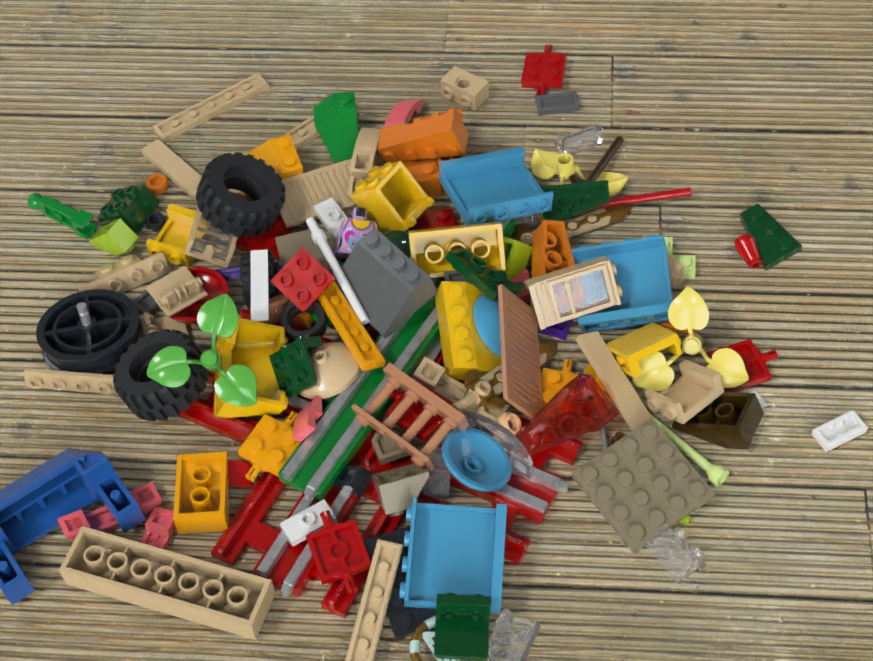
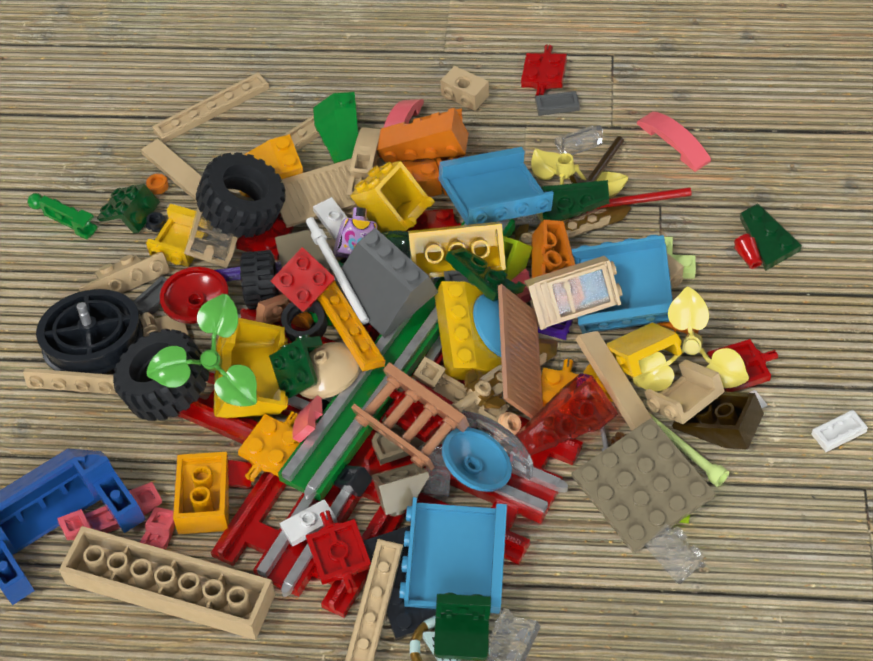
lime slope [89,218,139,256] -> none
tan hinge [145,265,208,317] -> none
white sticker [250,249,269,321] -> none
none -> coral slope [637,112,711,172]

